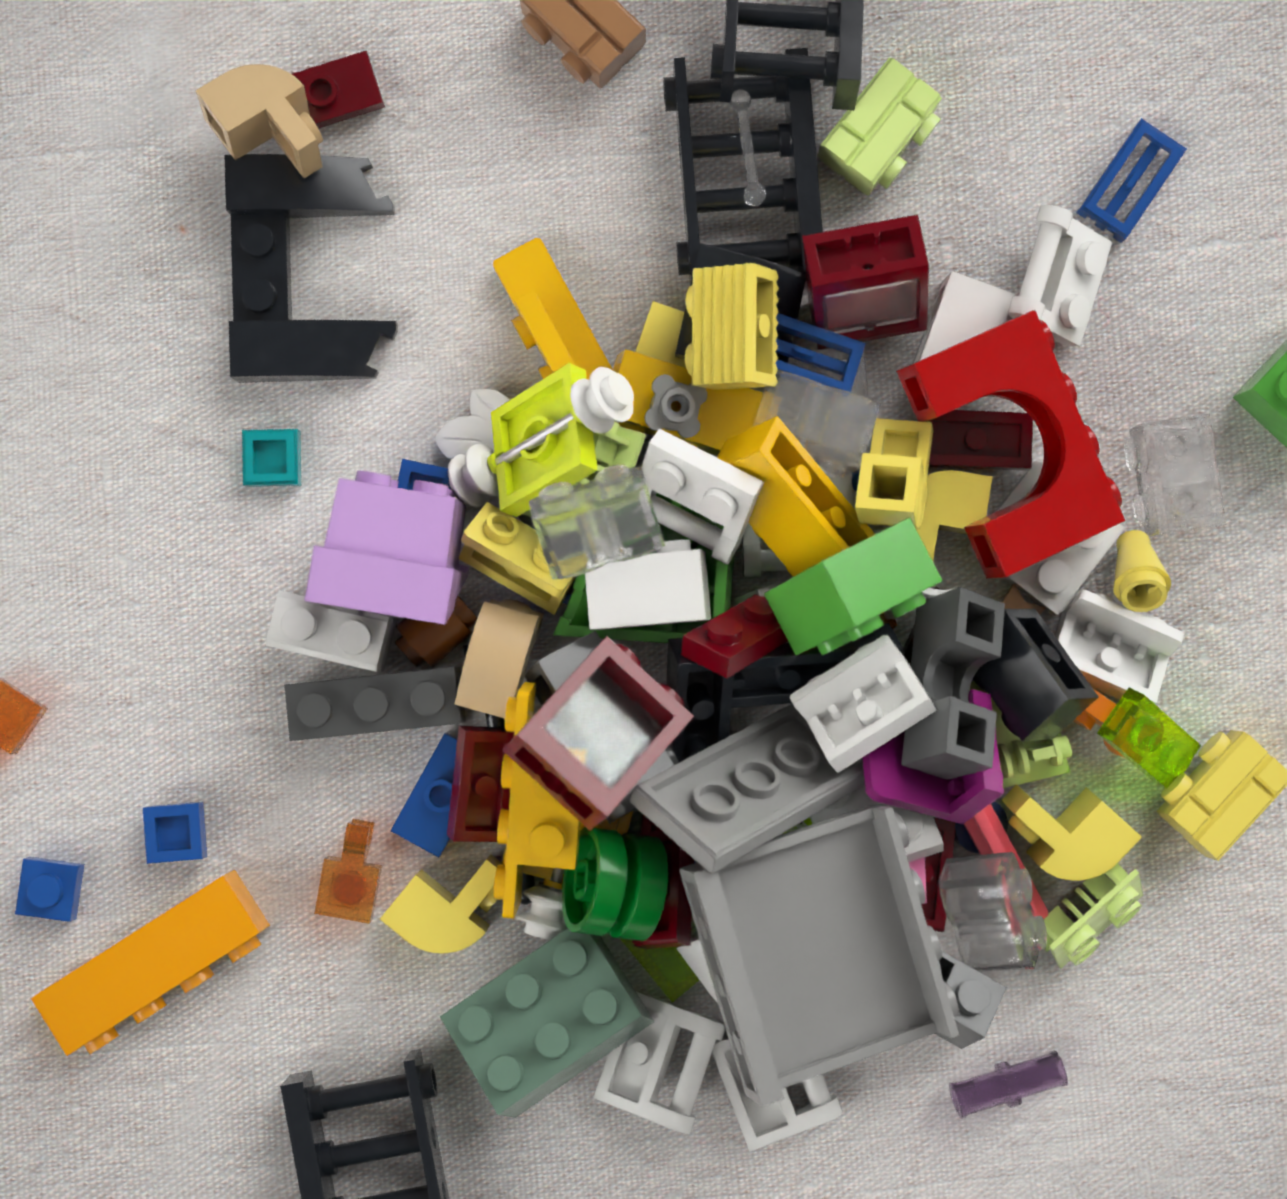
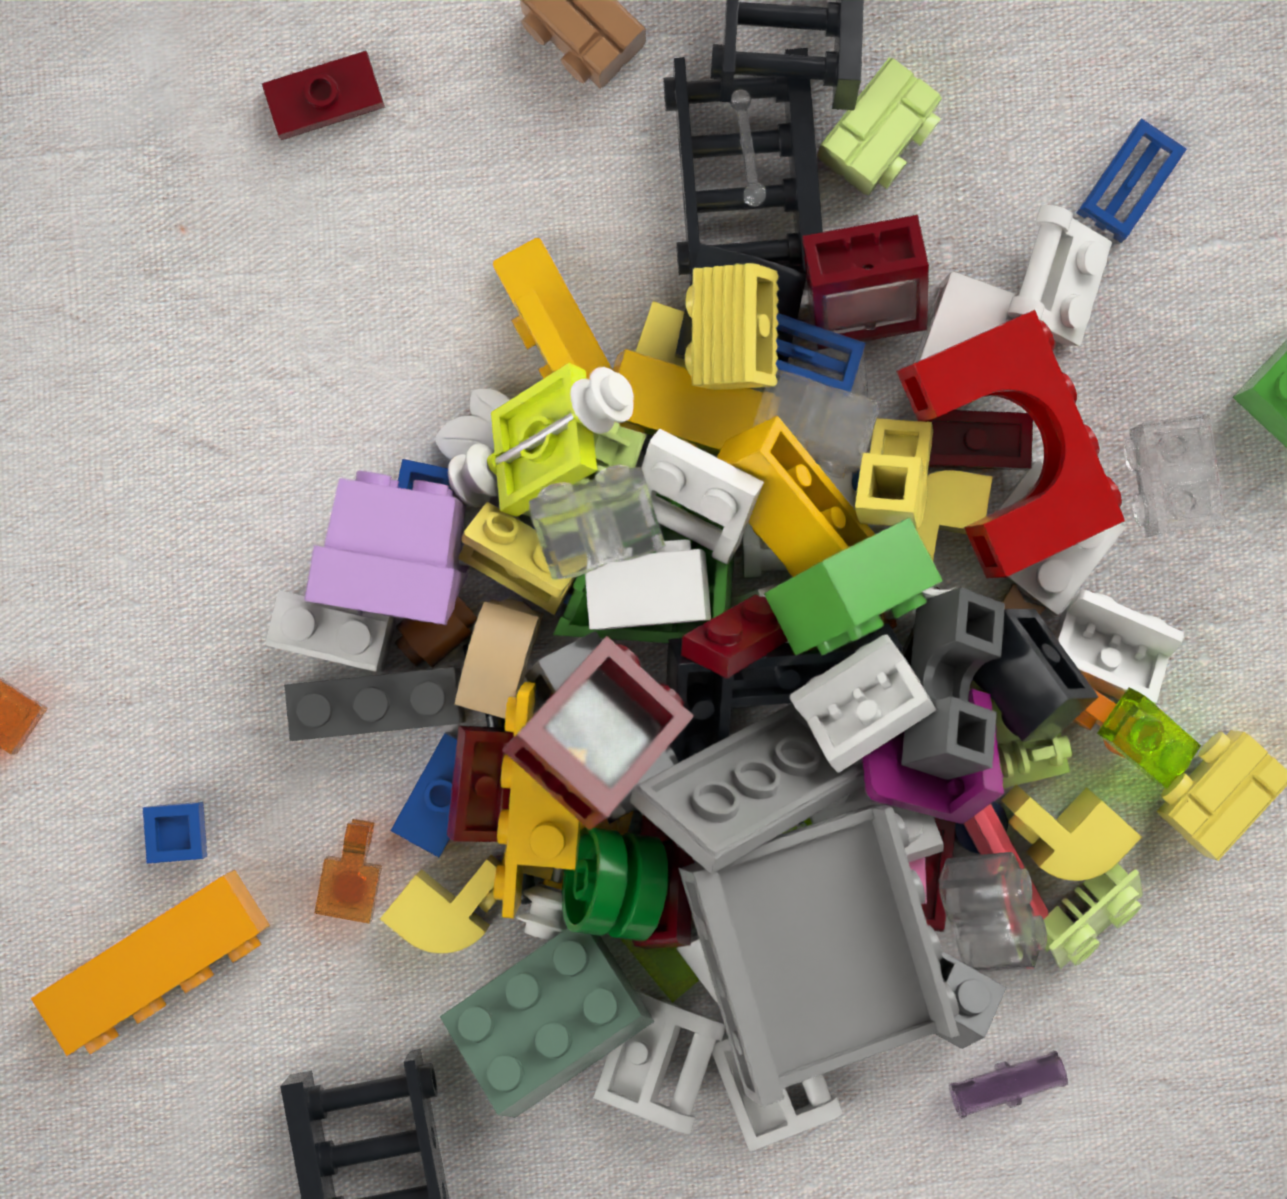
blue plate [15,857,85,922] -> none
tan brick [195,64,323,178] -> none
black wedge [224,154,398,383] -> none
teal tile [242,429,302,487] -> none
light grey plate [644,374,707,438] -> none
light yellow cone [1113,530,1171,612] -> none

